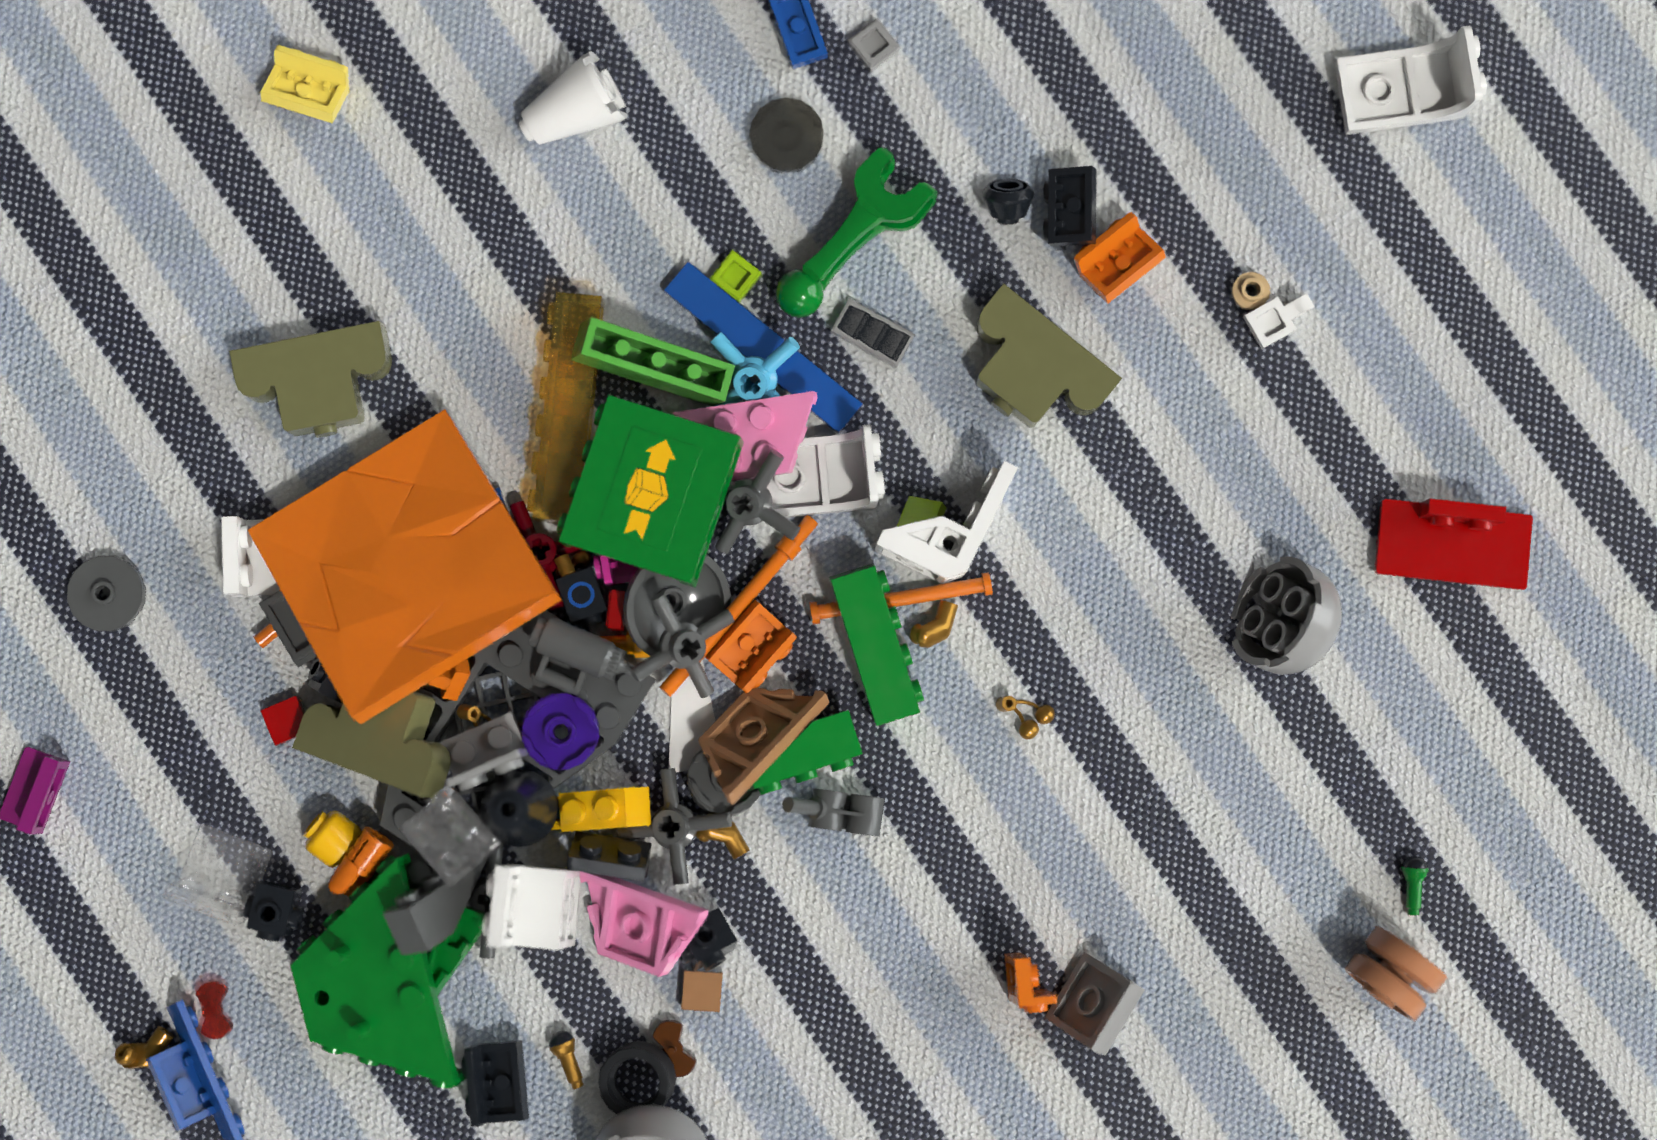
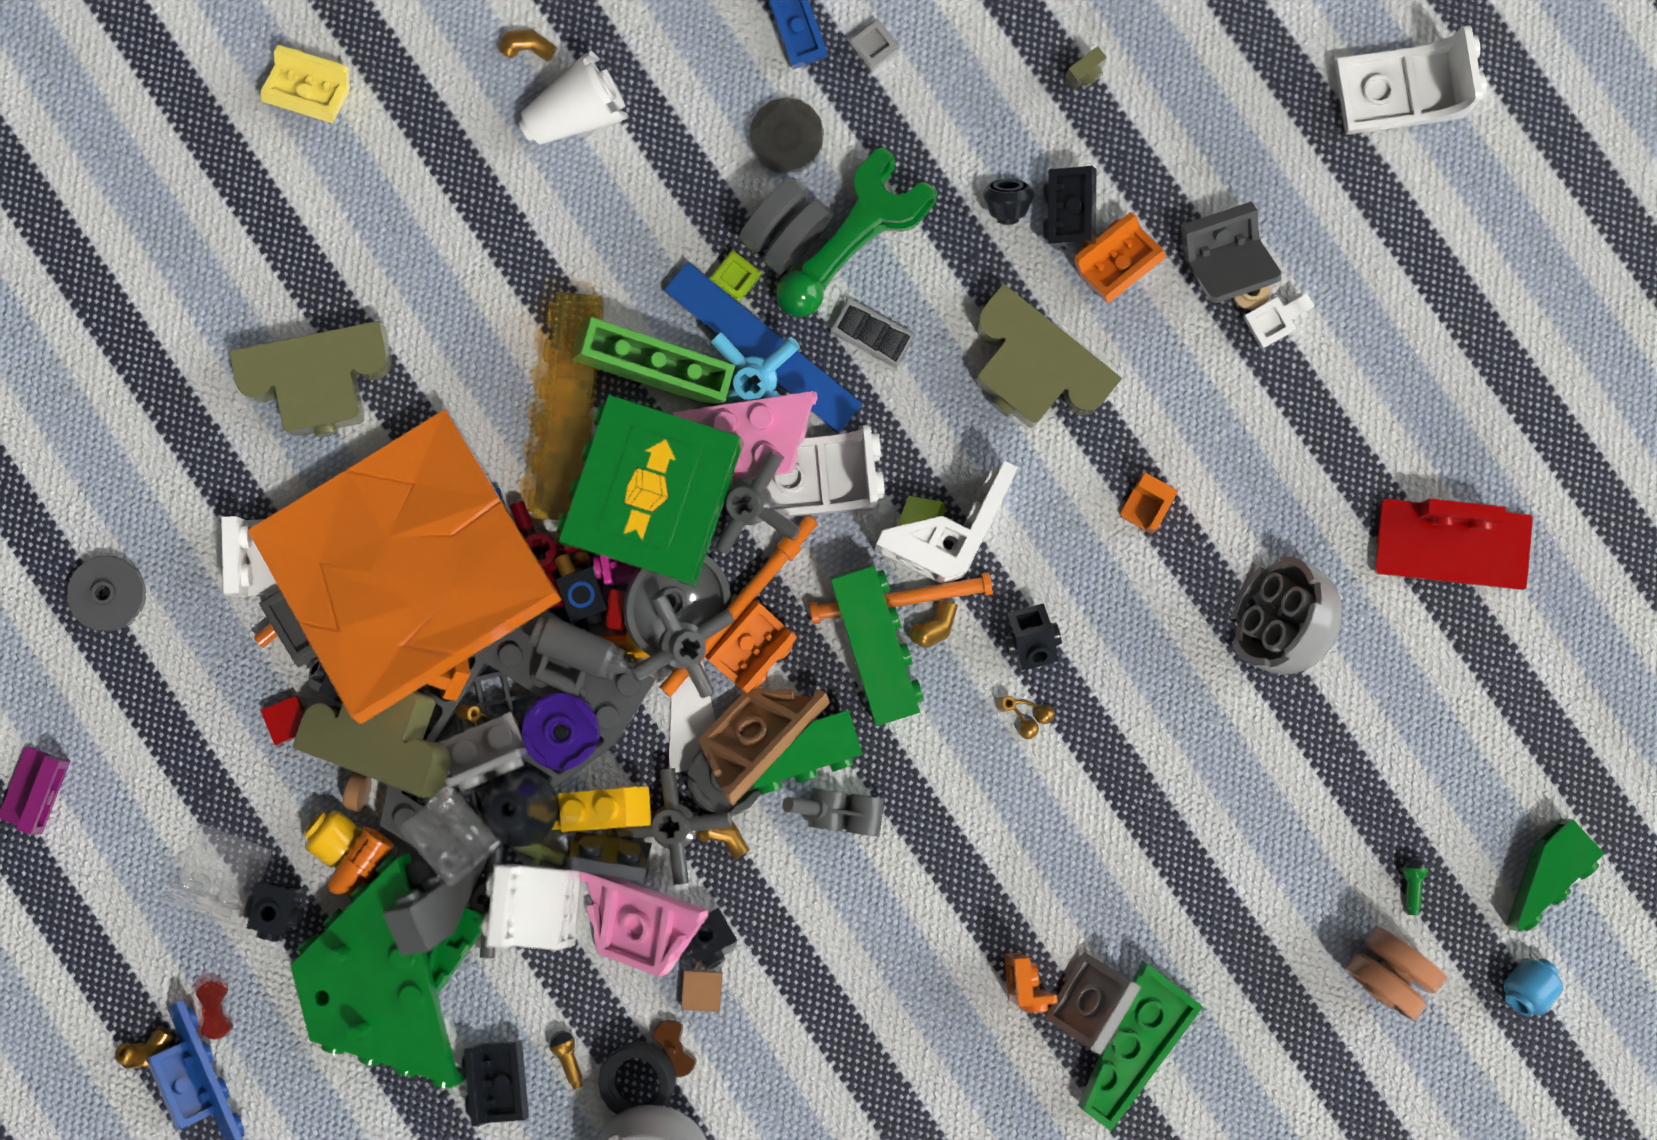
none -> medium nougat tile [343,772,372,812]
none -> pearl gold arm [499,29,558,62]
none -> yellowish green helmet [511,843,566,866]
none -> dark grey wheel [739,177,833,275]
none -> black brick [1004,603,1062,671]
none -> olive plate [1065,46,1107,90]
none -> green wing [1078,960,1203,1131]
none -> orange panel [1120,472,1178,534]
none -> dark grey bracket [1181,201,1281,303]
none -> dark azure head [1504,958,1563,1017]
none -> green slope [1506,818,1605,932]

